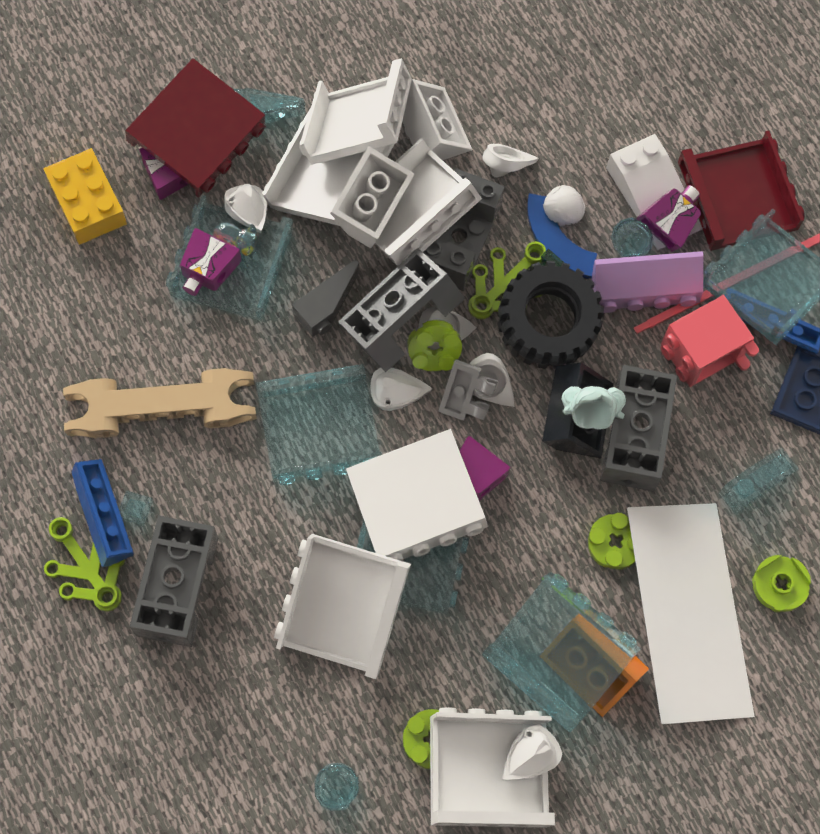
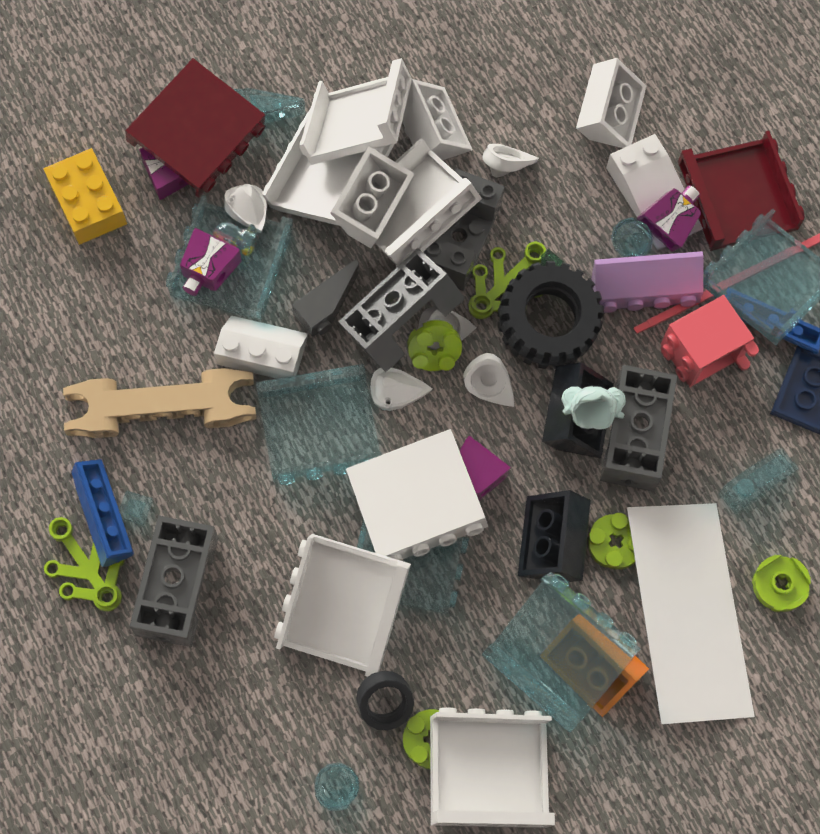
light grey plate [438,360,498,421] -> none
white piece [502,725,562,780] -> none
blue tile [527,193,597,279] -> none
white hair [543,185,585,227] -> none
none -> white slope [214,316,309,383]
none -> black tyre [356,671,414,731]
none -> black slope [518,490,591,583]
none -> white slope [576,58,646,148]

